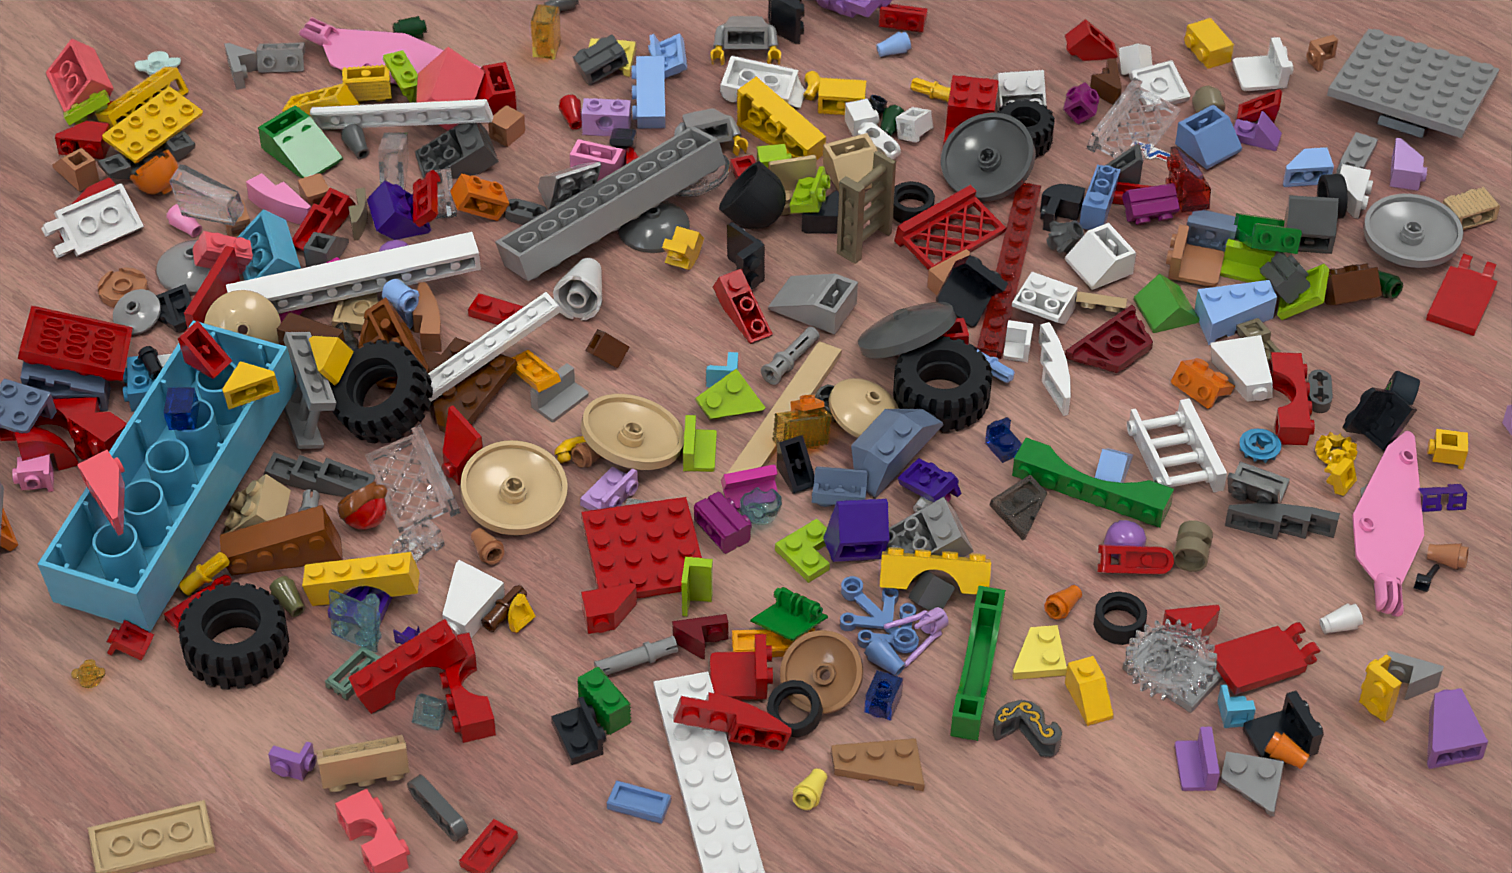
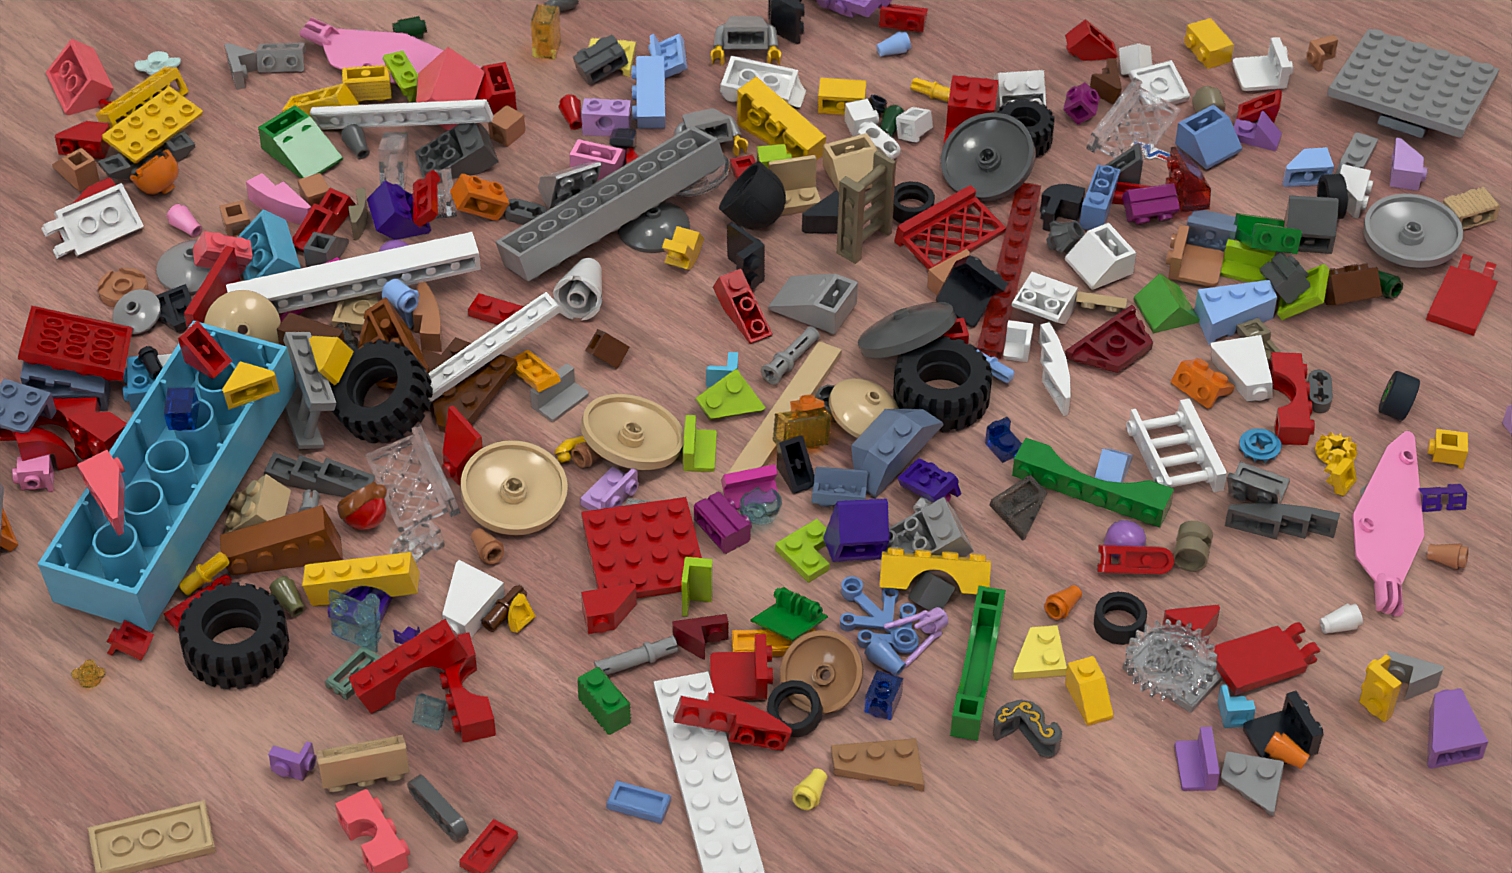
lime plate [63,89,110,126] -> none
clear slope [170,164,244,226] -> none
black bracket [551,696,606,765] -> none
lime bracket [789,166,831,213] -> none
yellow arm [803,71,820,101] -> none
black bracket [1342,387,1417,451] -> none
black hand [1414,564,1440,592] -> none

